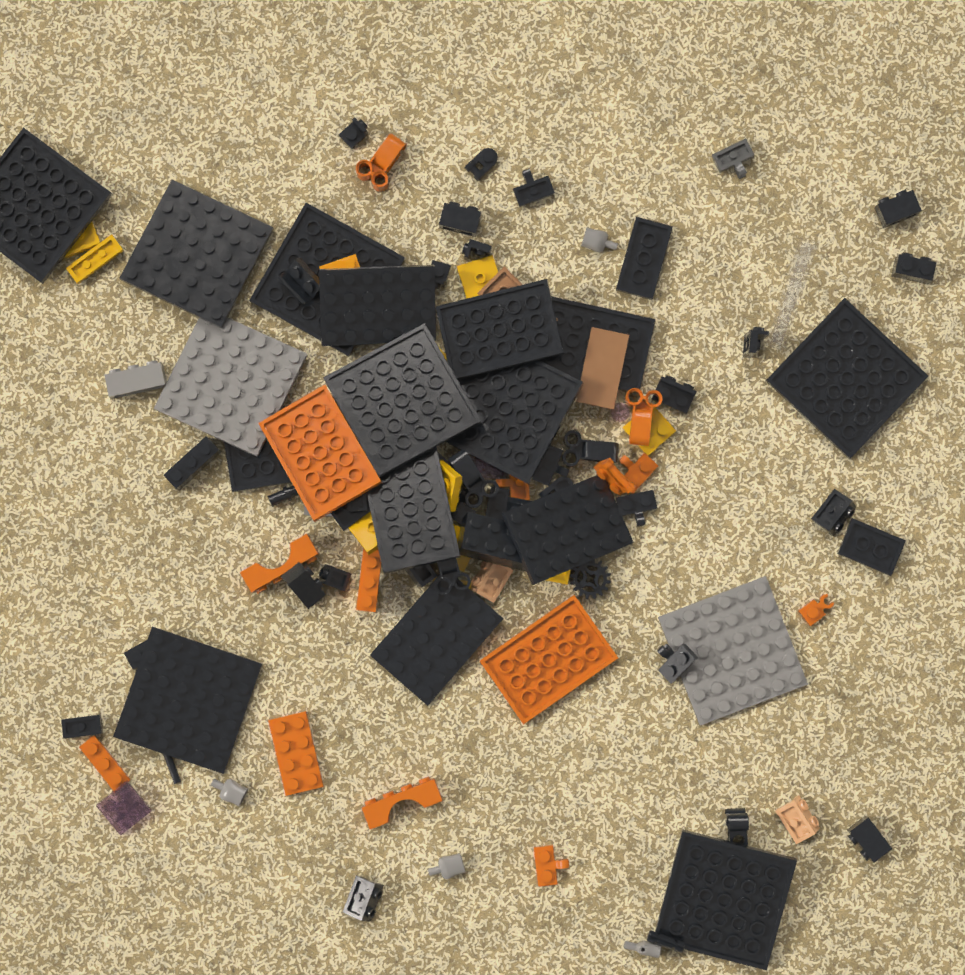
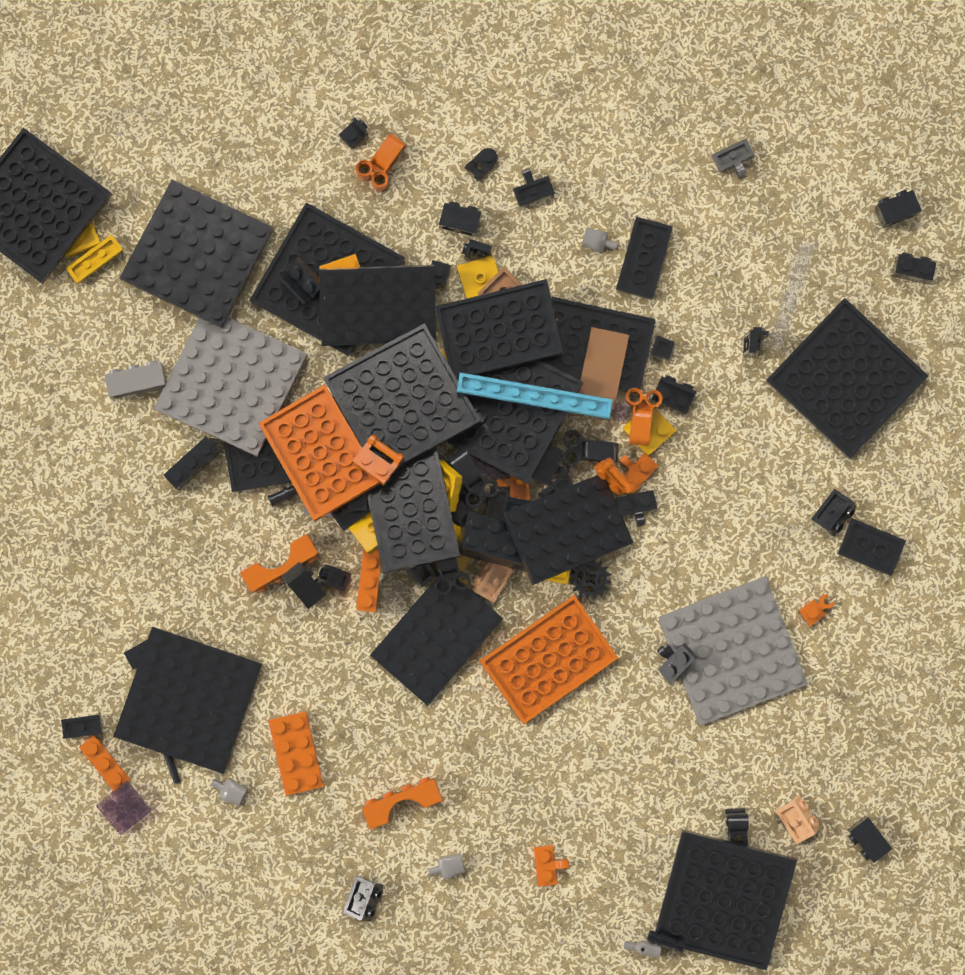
none -> orange plate [352,434,405,485]
none -> medium azure tile [457,373,613,419]
none -> black plate [650,336,675,360]

